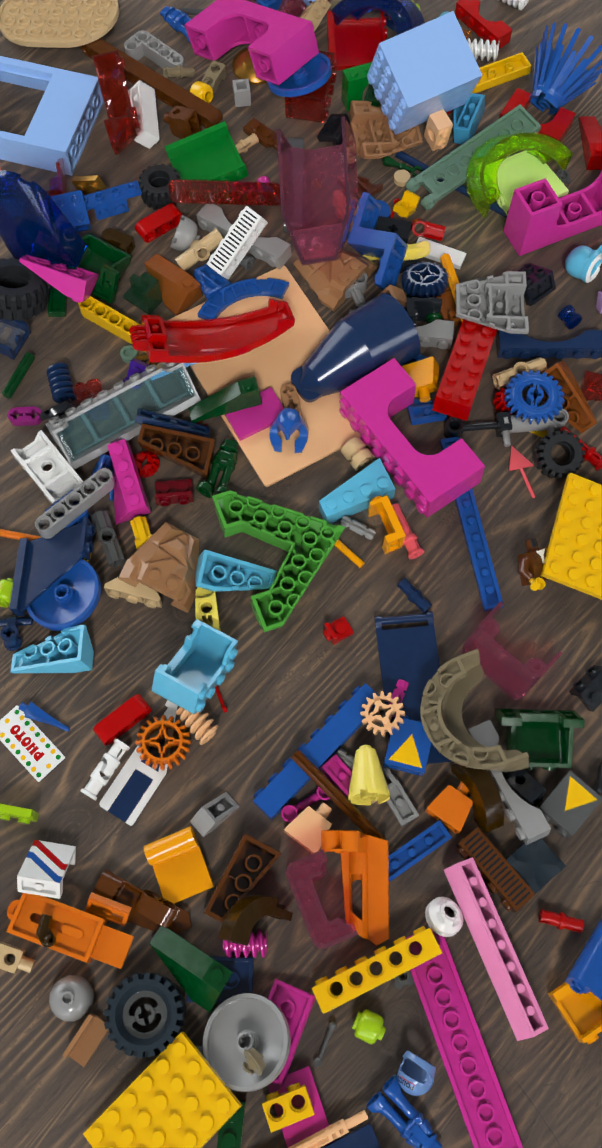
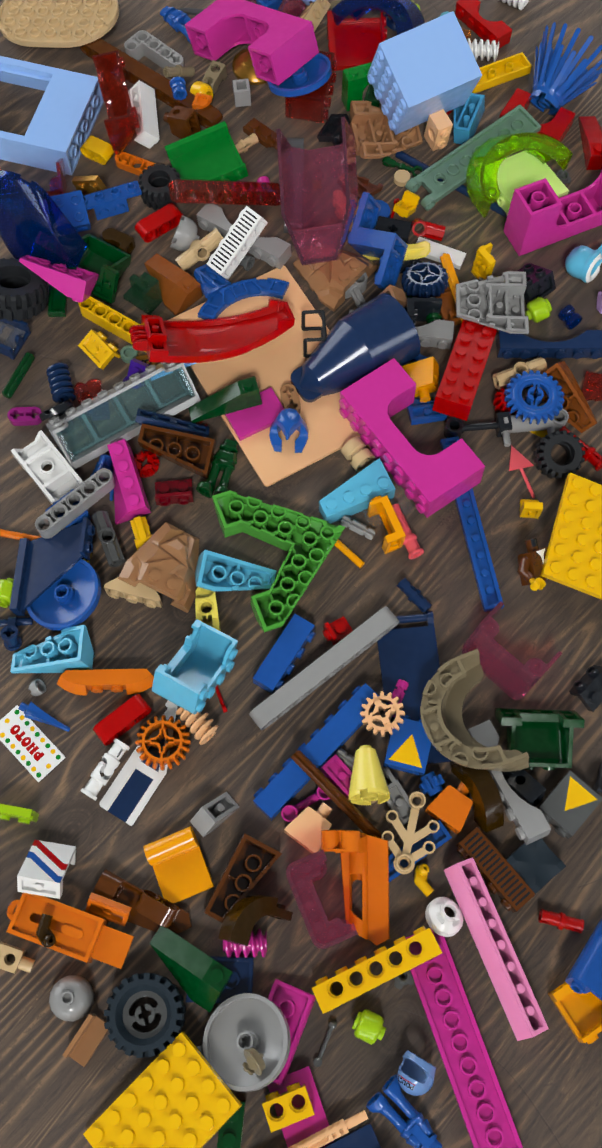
none -> light grey hinge [28,679,46,696]
none -> orange brick [57,669,154,696]
none -> yellow bracket [78,329,121,369]
none -> yellow beam [80,136,115,165]
none -> orange beam [115,152,156,176]
none -> blue bush [170,77,187,100]
none -> orange tile [192,93,212,110]
none -> light grey beam [249,606,400,730]
none -> blue brick [253,614,316,694]
none -> black piece [301,310,327,358]
none -> tan plant [381,791,440,875]
none -> yellow arm [414,863,434,897]
none -> blue gear [419,771,445,797]
none -> yellow bracket [471,242,496,279]
none -> yellow bracket [520,499,543,519]
none -> lime head [525,297,552,323]

